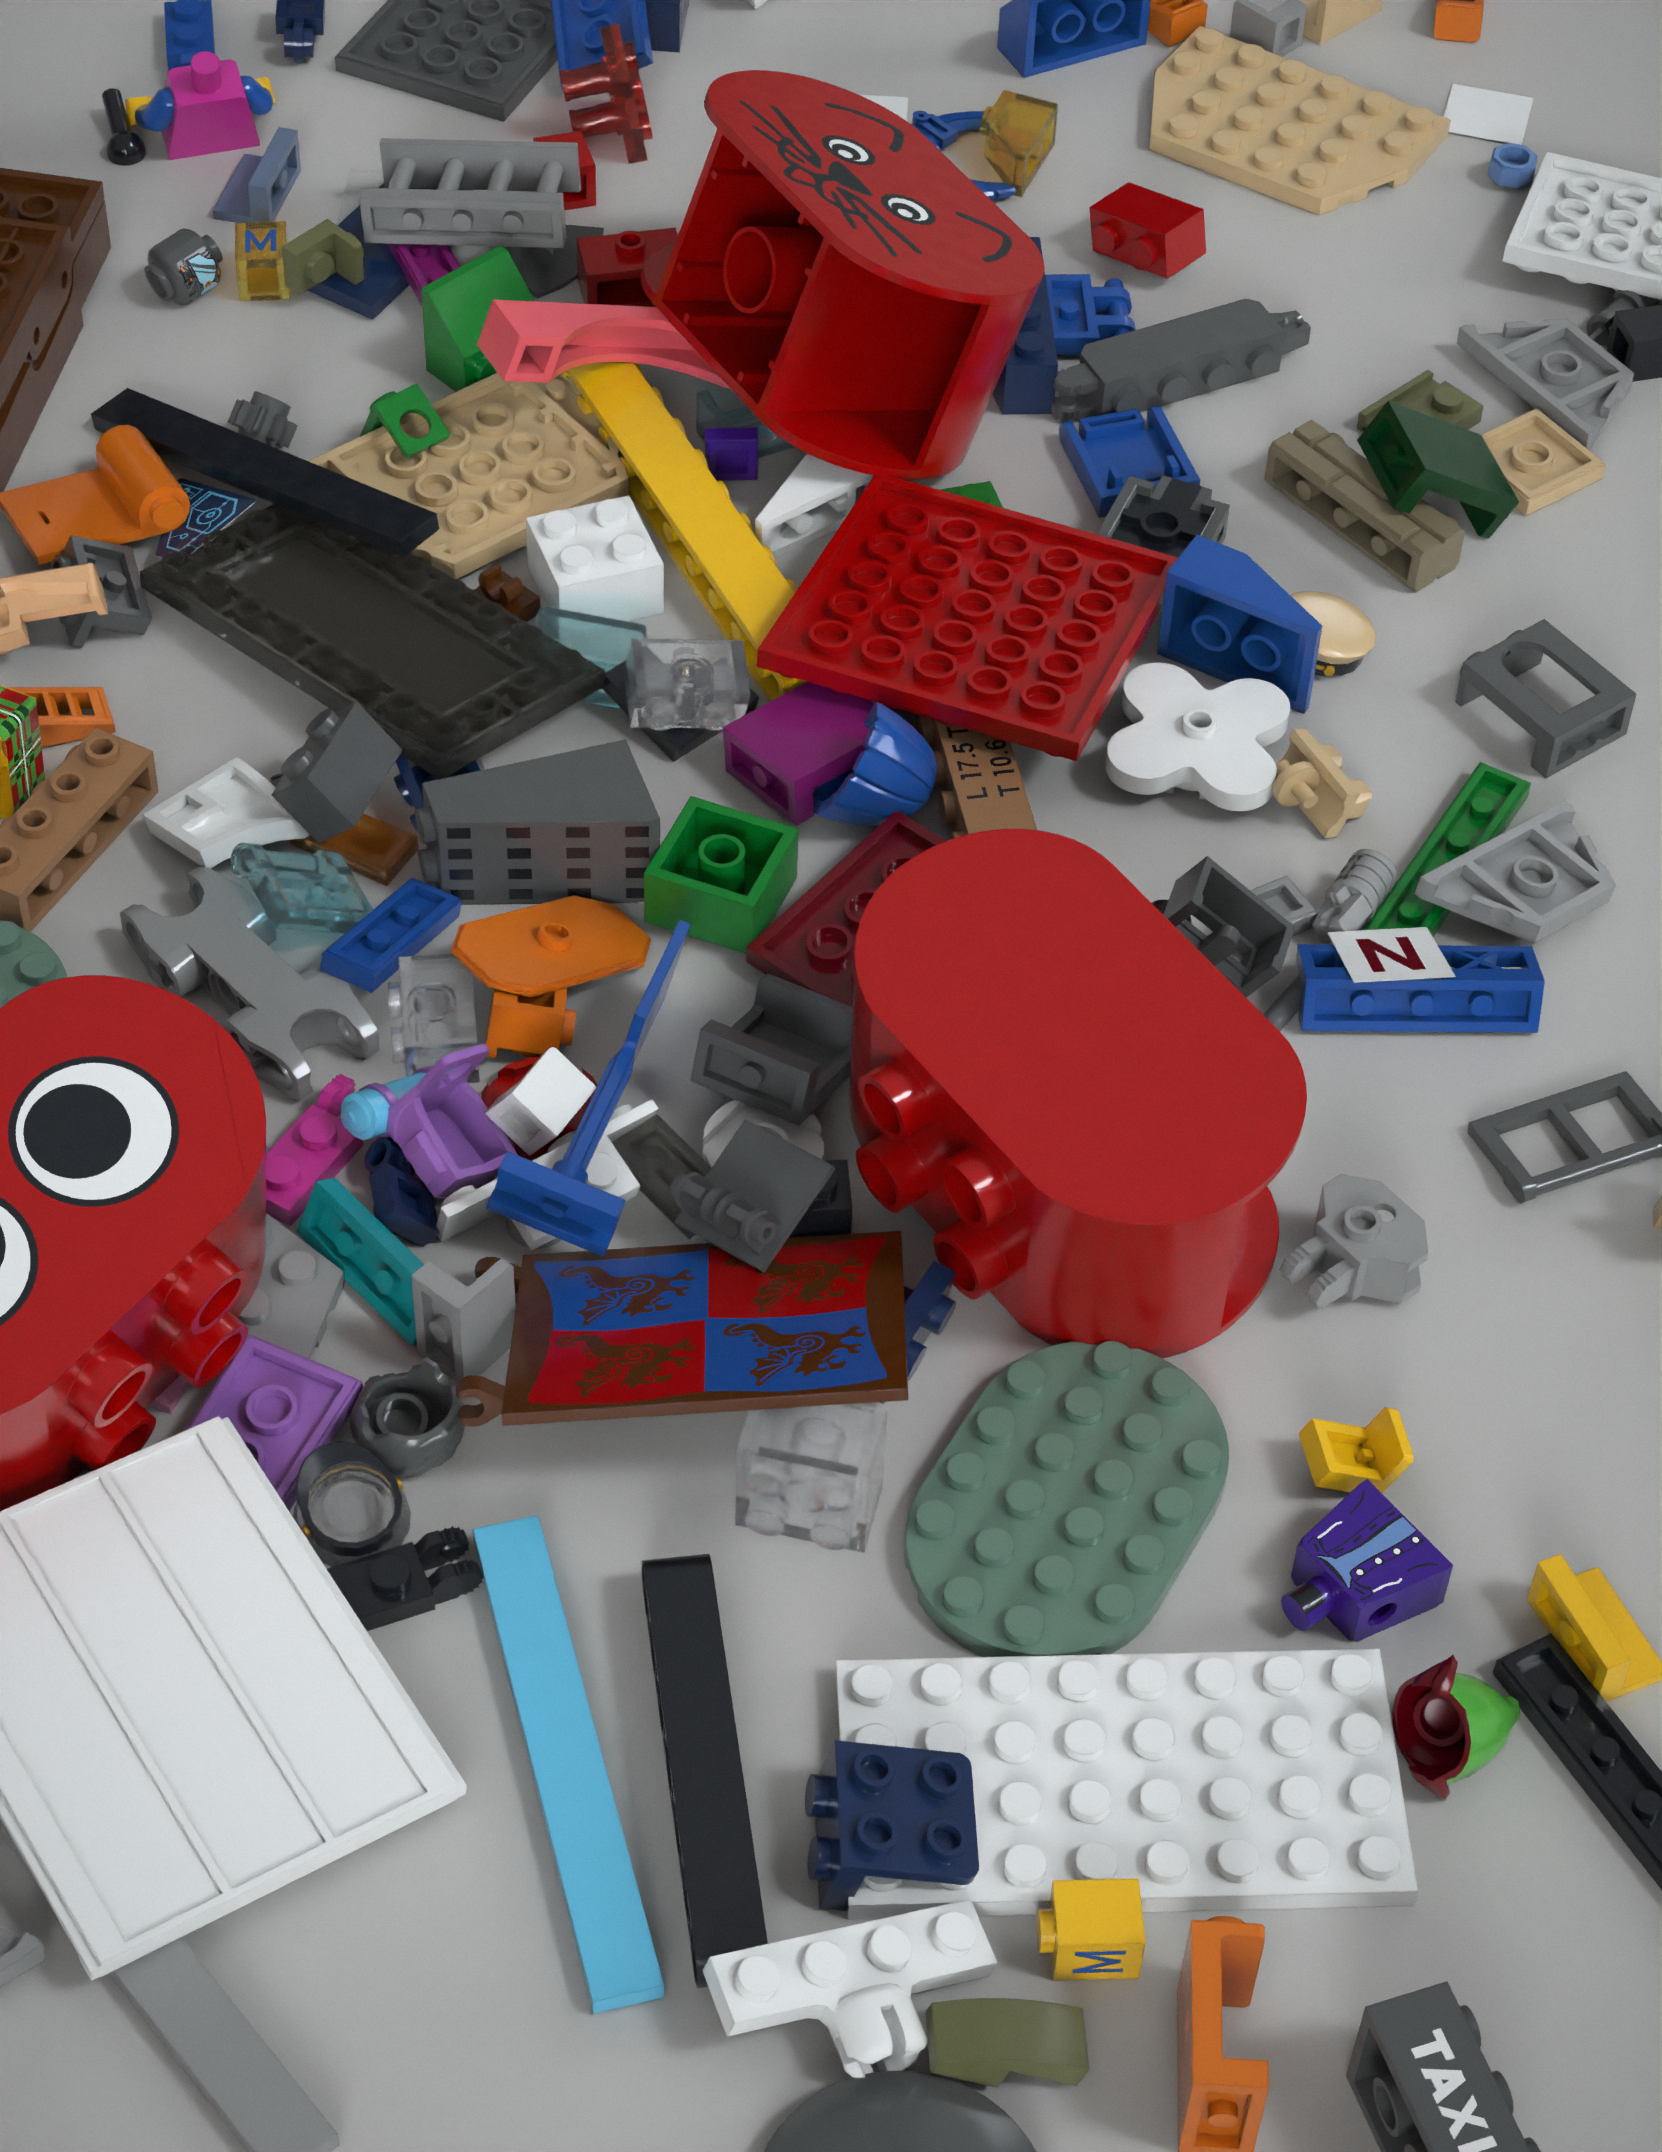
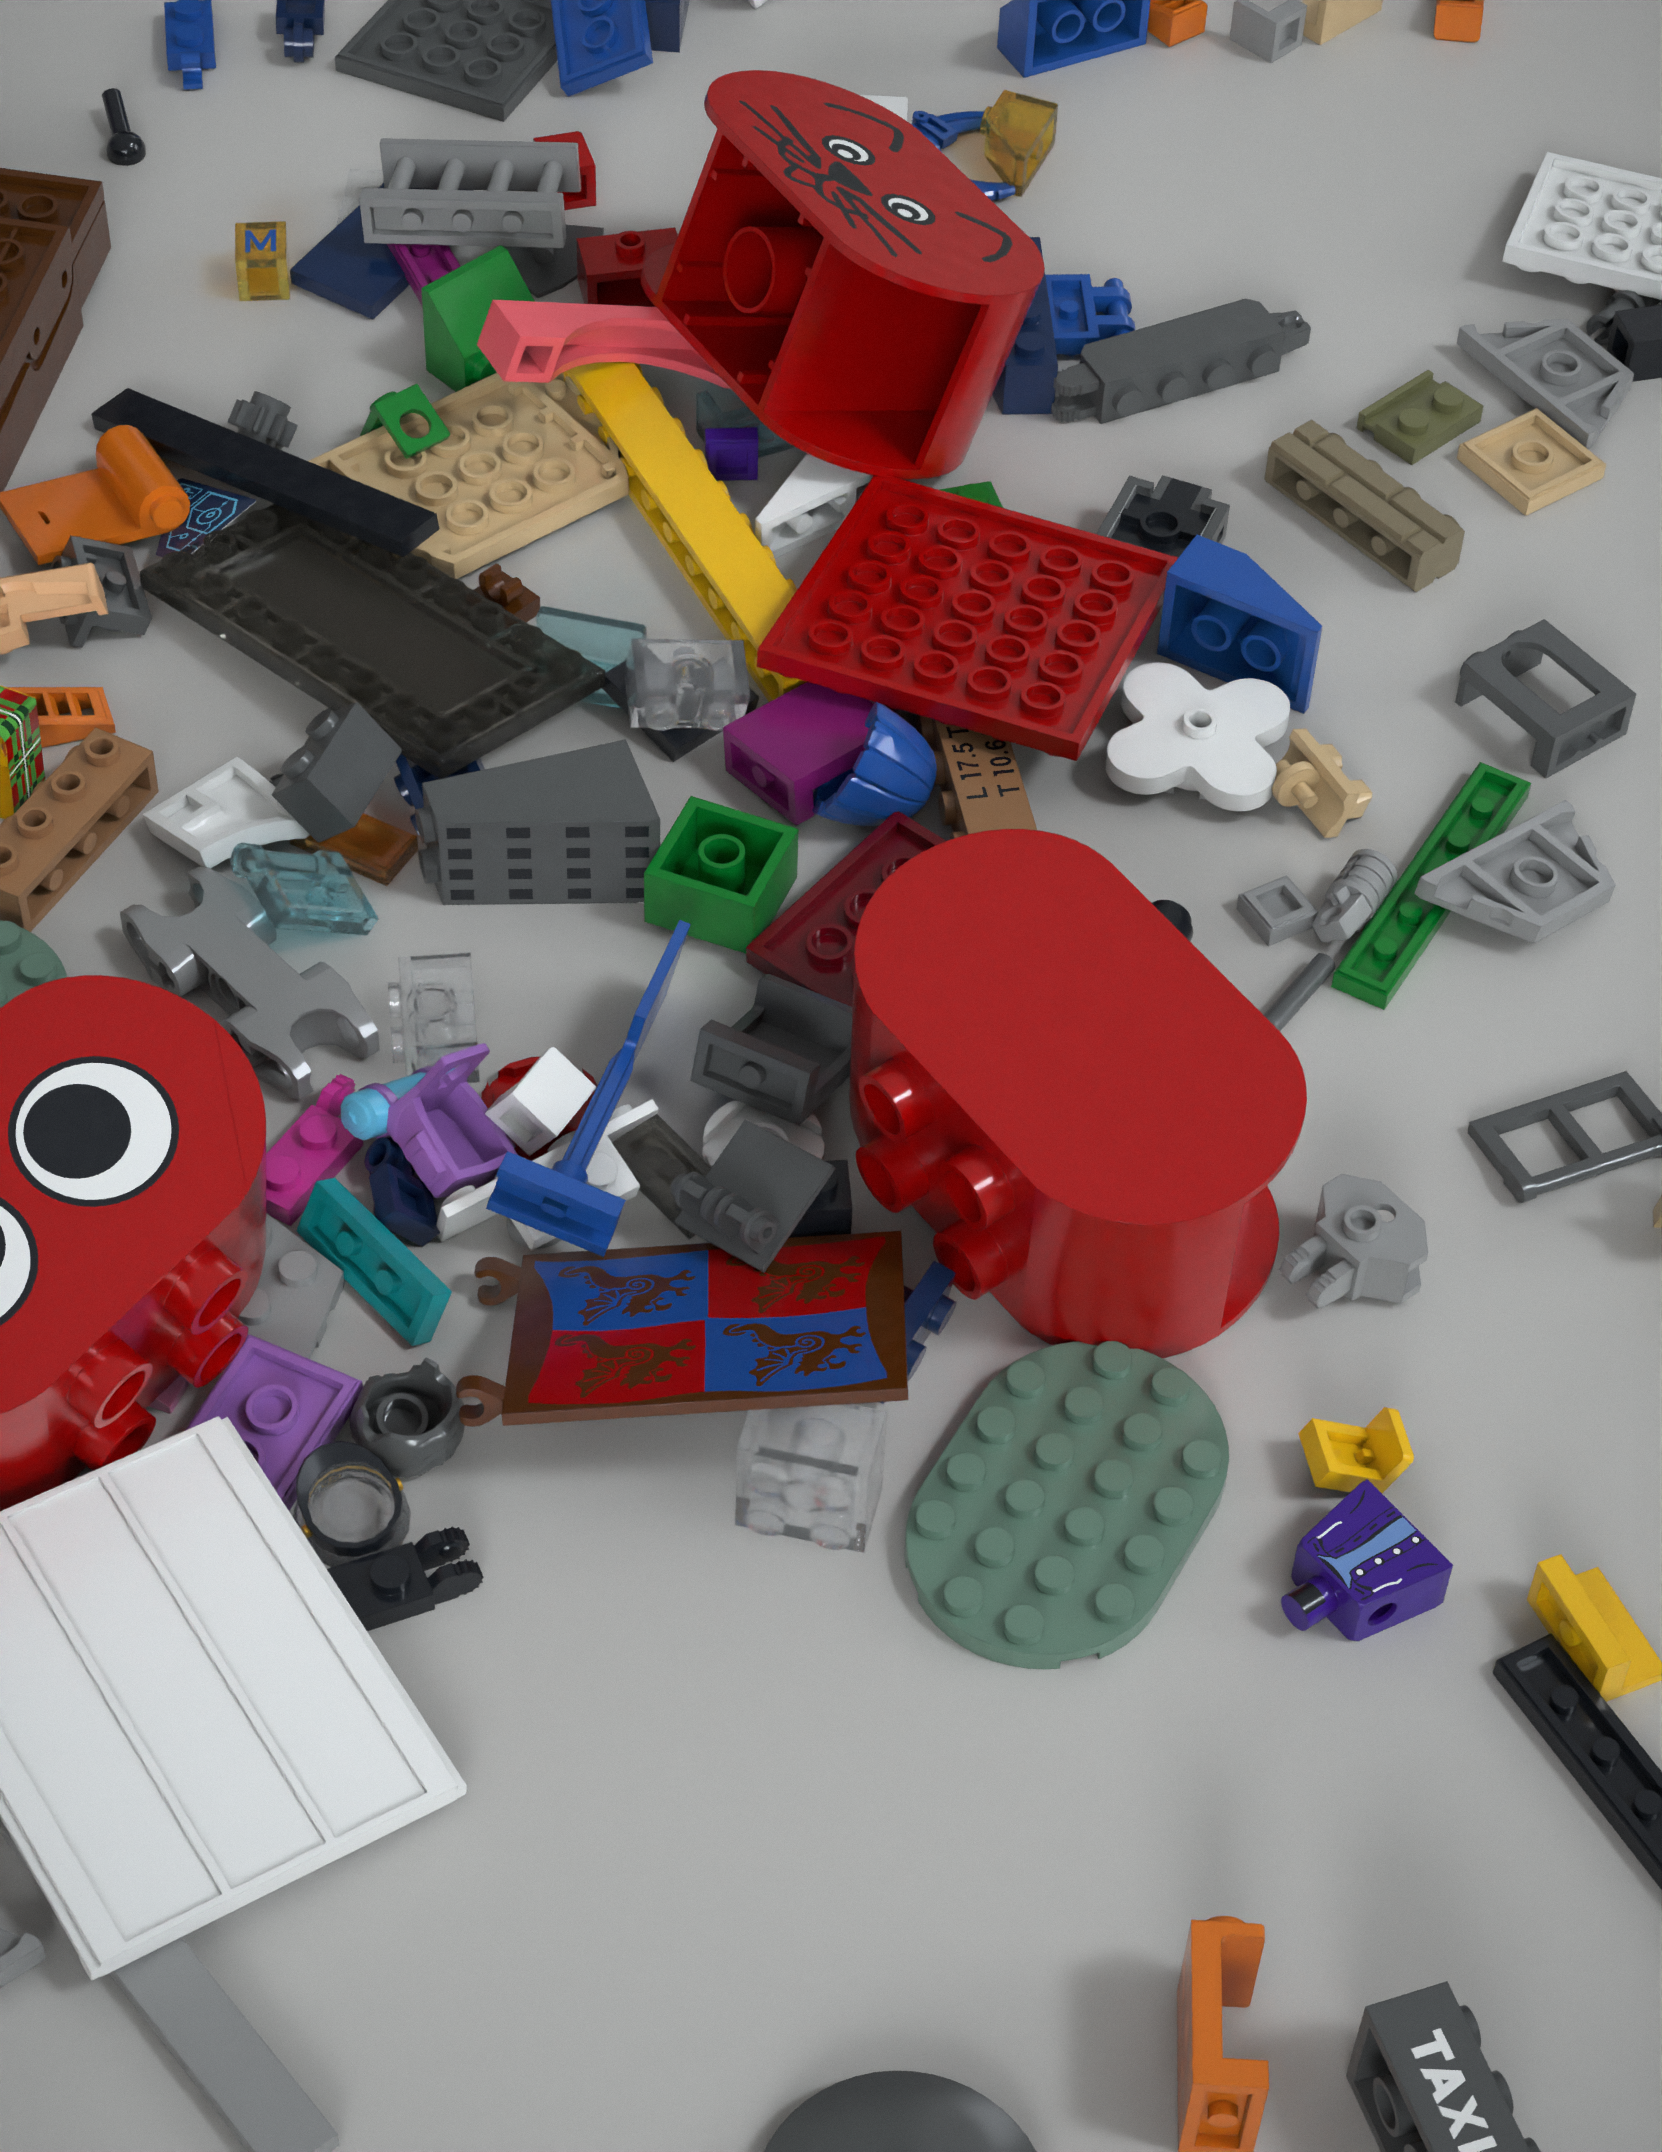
dark pink torso [125,51,276,160] -> none
dark grey head [144,228,223,305] -> none
sand blue panel [213,127,301,228] -> none
olive bracket [282,219,364,295] -> none
blue tile [320,878,462,993] -> none
light grey panel [411,1258,516,1383] -> none
orange shield [450,895,651,997] -> none
medium azure tile [473,1515,664,2014] -> none
orange brick [485,988,577,1058] -> none
white brick [526,495,664,636] -> none
clear red plate [559,24,653,164] -> none
black beam [641,1554,768,1988] -> none
white plate [702,1899,997,2078] -> none
dark blue bracket [805,1740,979,1911] -> none
white plate [835,1649,1418,1920] -> none
olive slope [926,1998,1089,2088] -> none
yellow brick [1036,1878,1146,1981] -> none
blue container [1059,406,1200,518] -> none
red brick [1089,182,1206,279] -> none
tan plate [1149,26,1451,215] -> none
dark grey window [1163,856,1295,998] -> none
tan piece [1290,591,1376,676] -> none
blue fence [1296,944,1545,1033] -> none
white sticker [1327,927,1456,983] -> none
dark green panel [1357,401,1519,539] -> none
dark red hat [1392,1655,1520,1801] -> none
white sticker [1443,84,1534,145] -> none
medium blue tile [1488,143,1538,188] -> none

